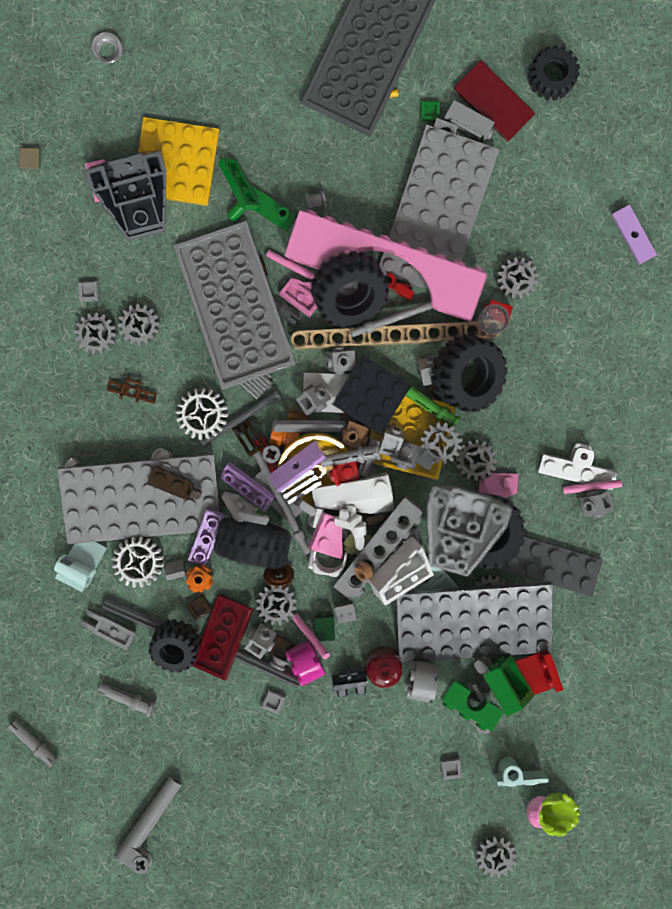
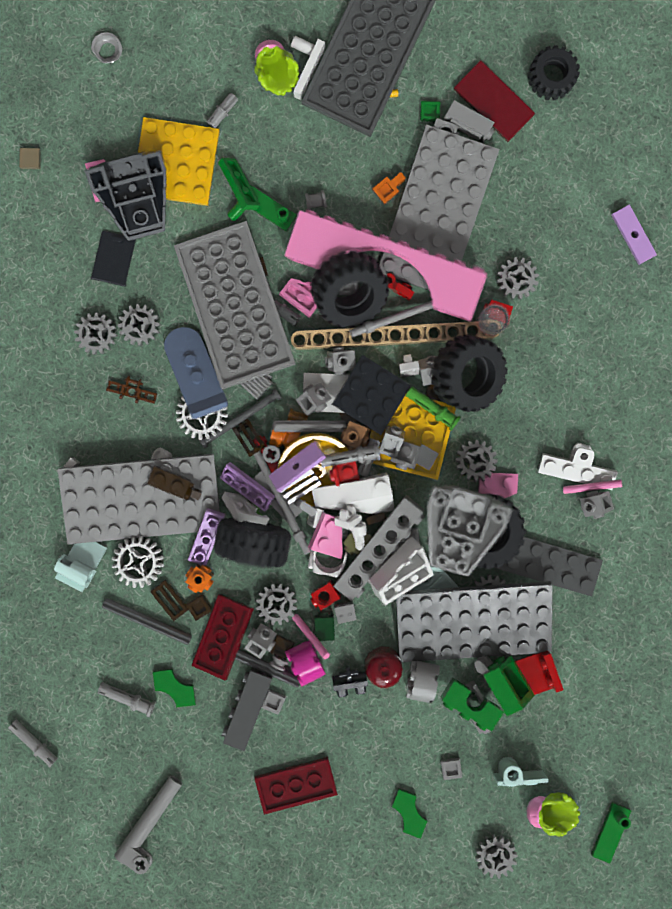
light grey tile [78,281,99,302] -> none
light grey hinge [81,609,137,650] -> none
black tyre [148,619,201,672] -> none
light grey tile [165,559,186,581] -> none
reddish brown gear [264,564,294,589] -> none
bright pink bar [266,250,315,280] -> none
medium nougat plate [354,562,373,581] -> none
light grey gear [421,421,463,464] -> none
none -> black container [91,230,136,287]
none -> dark brown tile [150,579,188,621]
none -> green tile [153,669,196,708]
none -> sand blue piece [164,327,228,419]
none -> light grey axle [206,93,238,128]
none -> dark grey brick [222,668,273,751]
none -> lime hair [254,40,299,96]
none -> dark red tile [254,757,338,815]
none -> white piece [291,36,325,100]
none -> red brick [310,580,341,610]
none -> orange plate [372,172,406,205]
none -> green tile [392,788,427,839]
none -> white tile [399,354,420,377]
none -> green piece [591,802,631,864]

